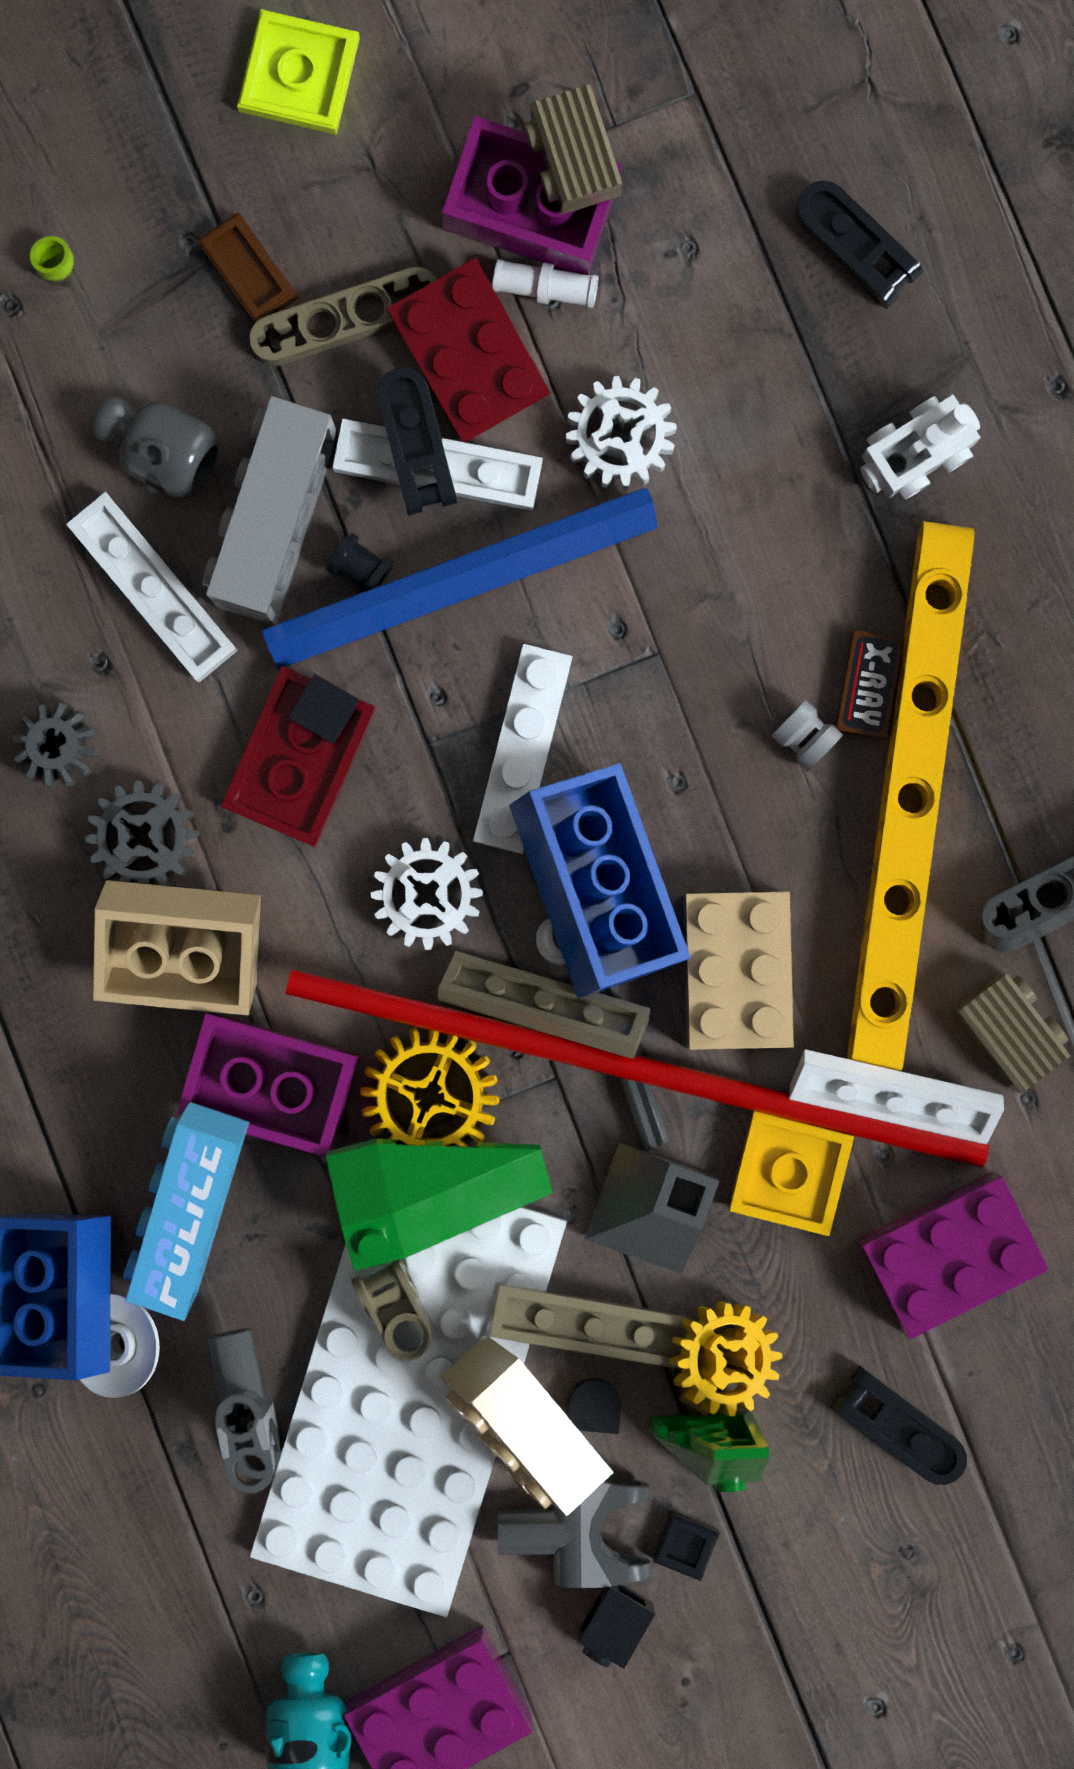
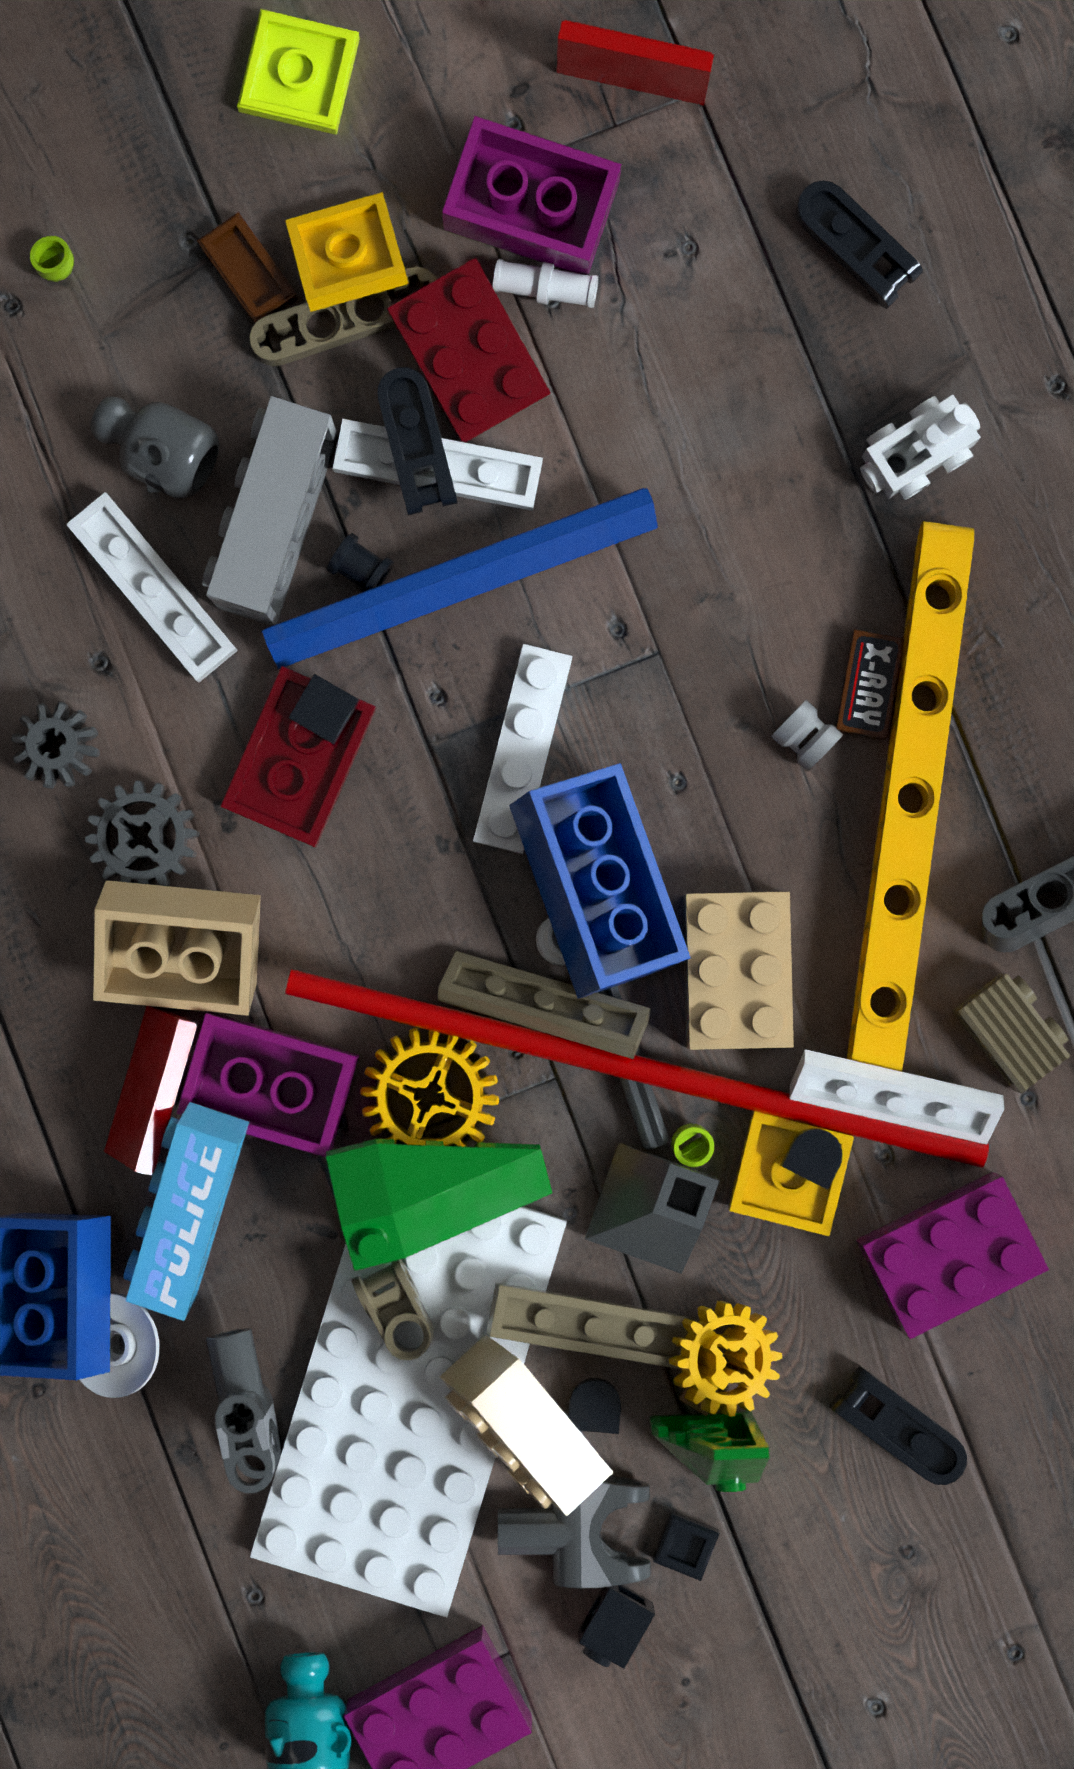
white gear [371,838,483,950] -> none
dark tan brick [524,85,623,215] -> none
white gear [566,376,677,490] -> none
none -> red tile [104,1006,197,1175]
none -> yellow plate [285,192,409,312]
none -> red tile [557,20,714,105]
none -> lime hinge [671,1123,714,1167]
none -> black tile [780,1128,843,1190]

